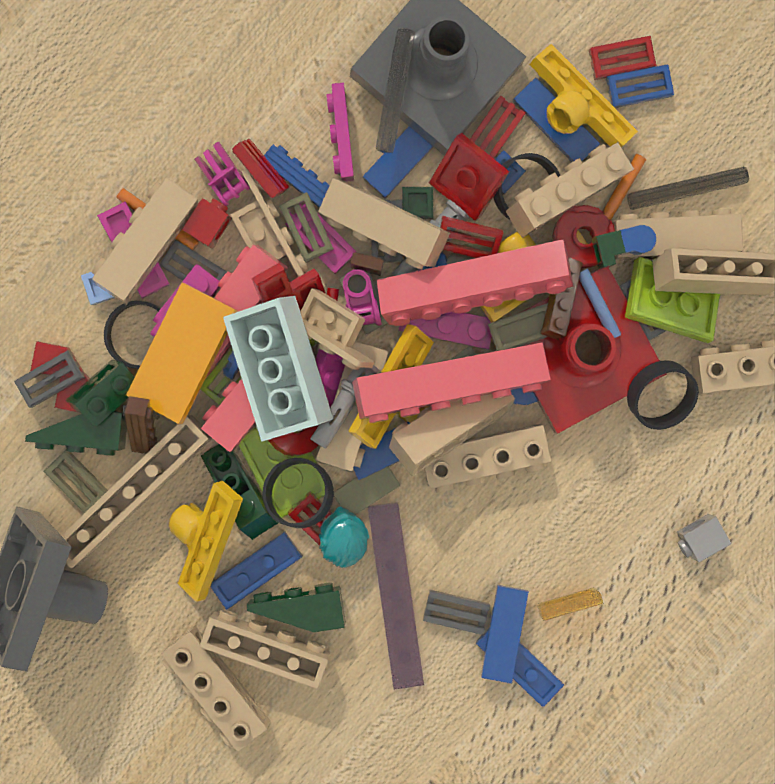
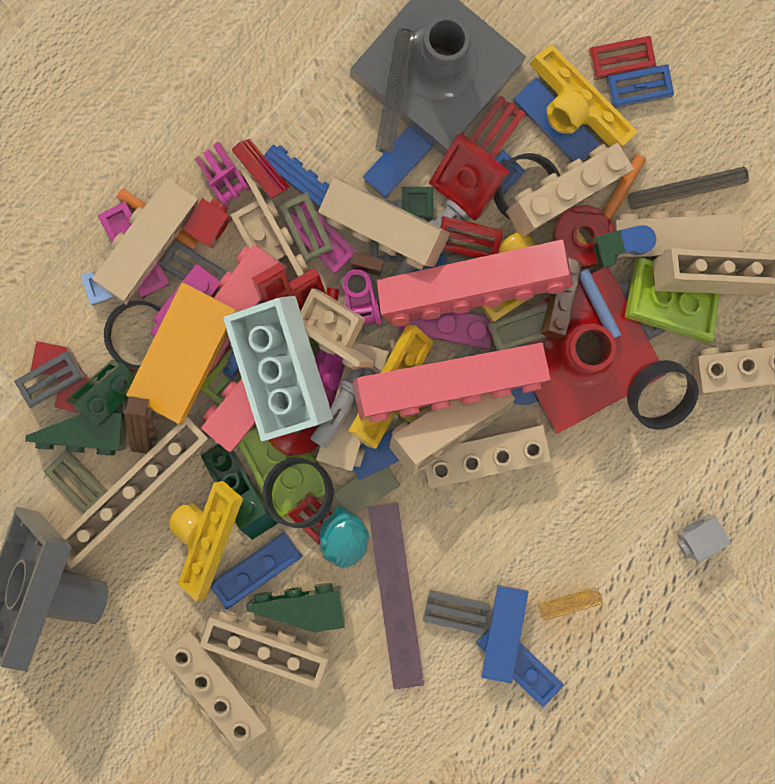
dark pink plate [326,82,354,182] -> none

